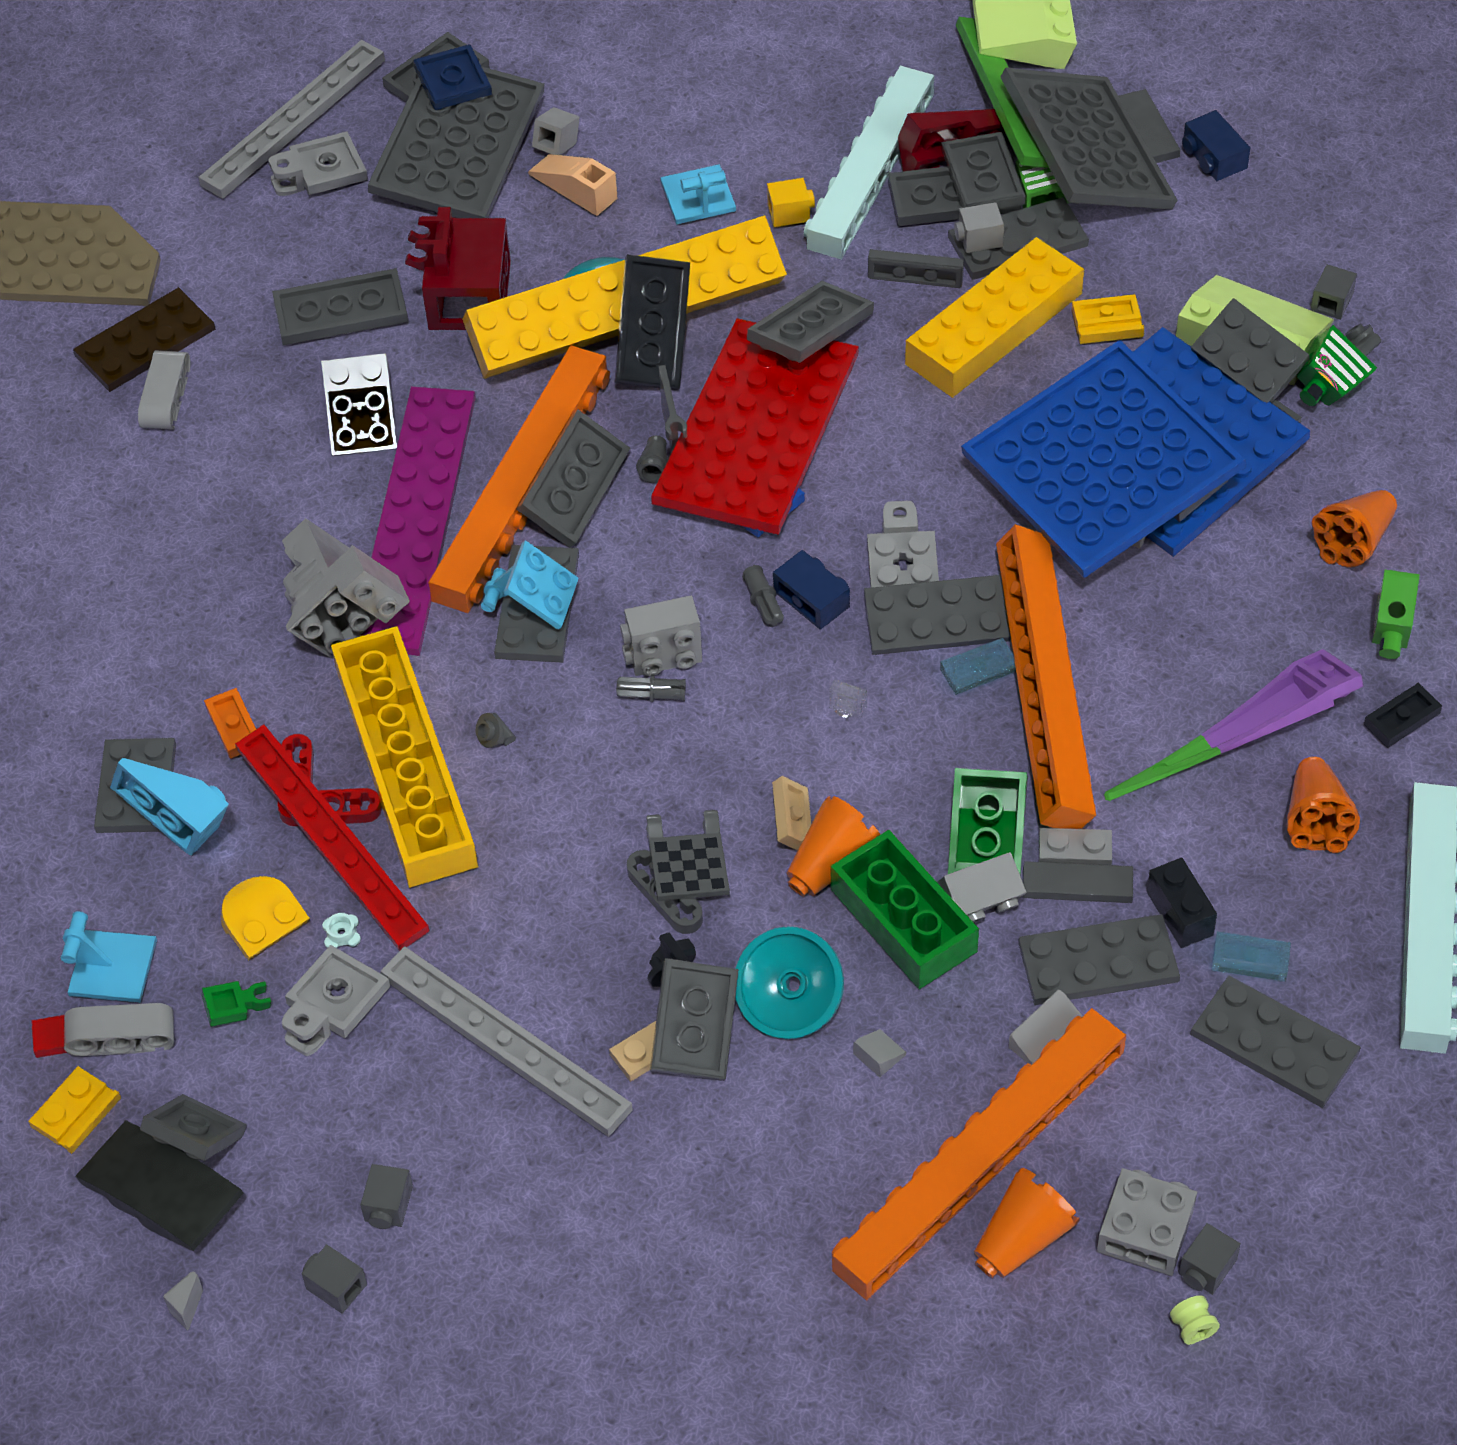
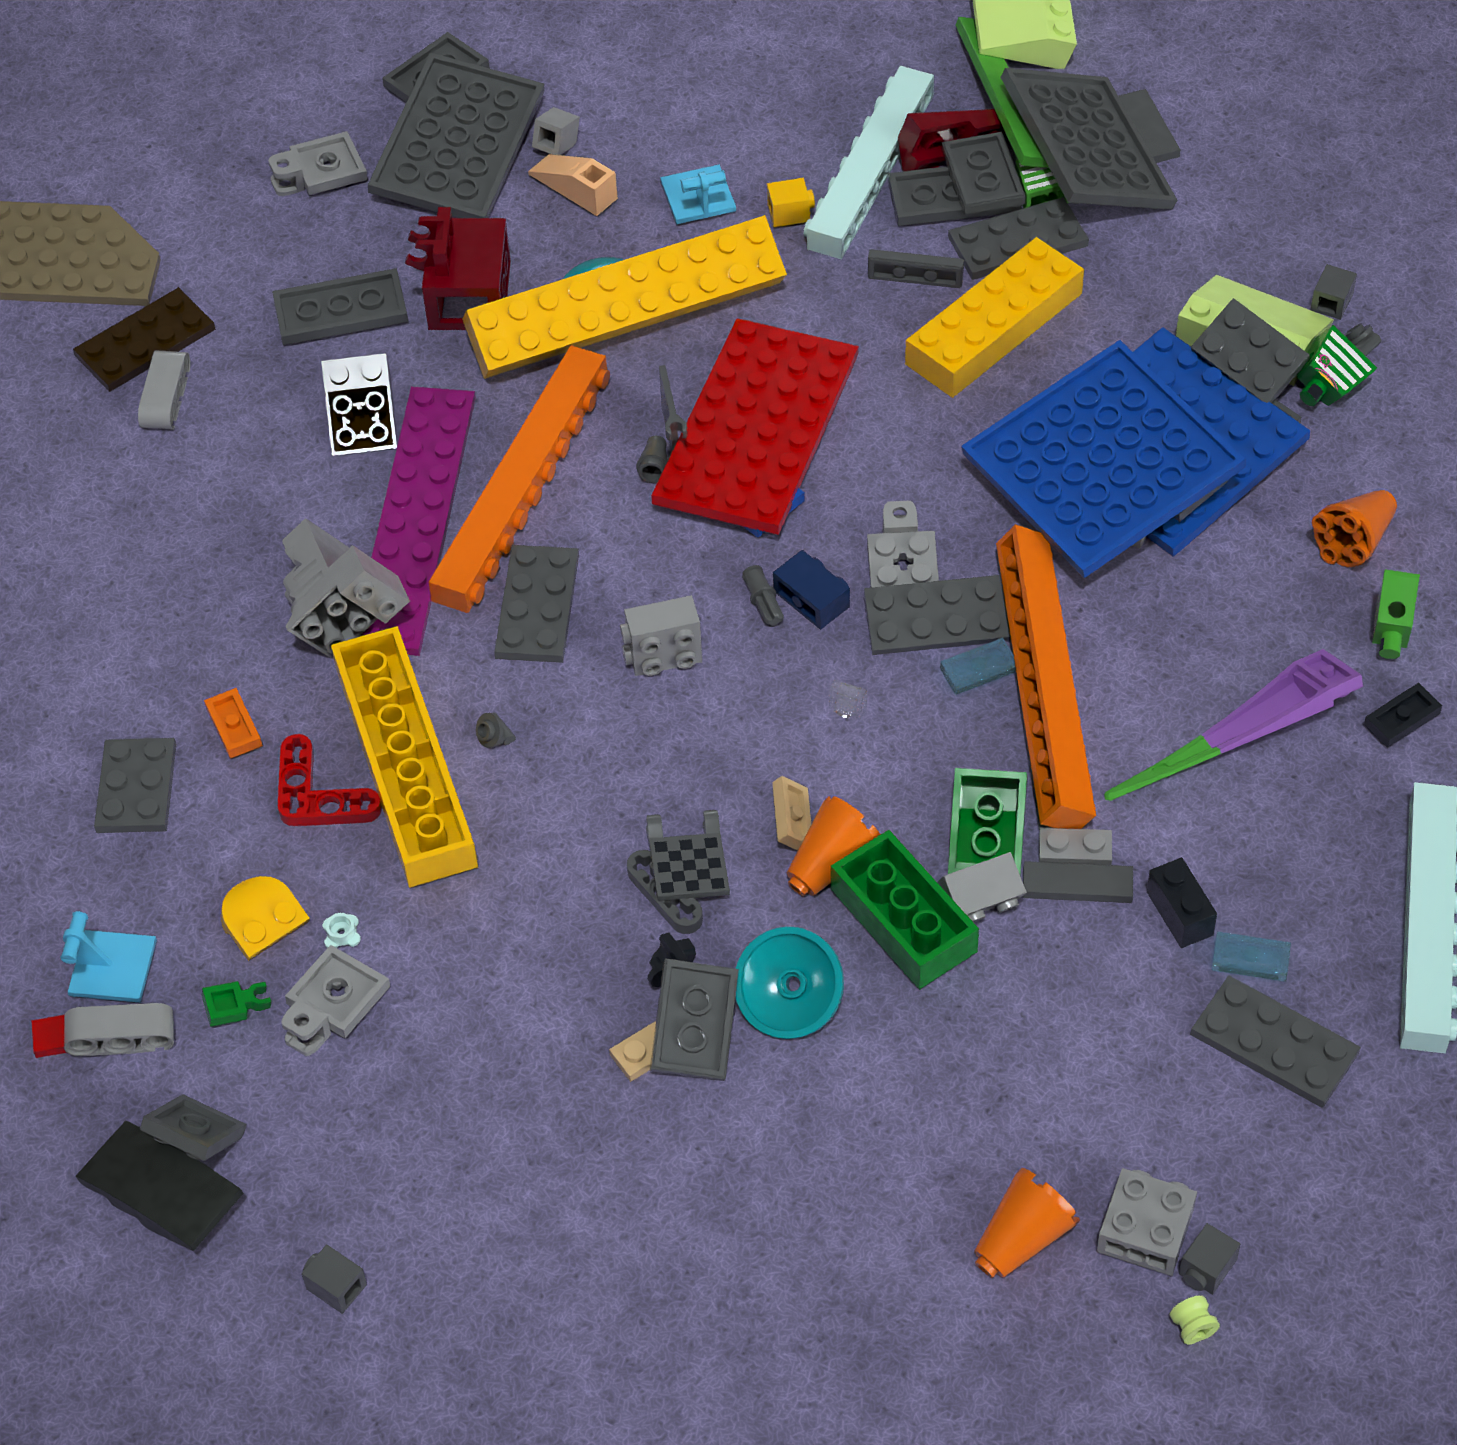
yellow plate [28,1066,121,1154] -> none
medium azure slope [110,758,229,856] -> none
light grey slope [163,1271,203,1330] -> none
light grey plate [198,40,385,199] -> none
red plate [235,724,430,951] -> none
dark grey brick [360,1164,413,1229] -> none
light grey plate [380,946,633,1137] -> none
dark blue tile [413,44,492,110] -> none
medium azure plate [481,540,579,629] -> none
dark grey plate [517,409,630,548] -> none
black tile [614,254,690,390] -> none
dark grey axle [616,675,686,702] -> none
dark grey plate [747,281,874,363] -> none
orange brick [832,1008,1126,1301] -> none
light grey slope [853,1029,907,1077] -> none
light grey brick [954,202,1004,253] -> none
light grey slope [1009,990,1083,1065] -> none
dark grey plate [1018,914,1180,1006] -> none
yellow plate [1072,294,1144,344] -> none
dark blue brick [1182,110,1251,182] -> none
orange cone [1286,757,1360,853] -> none

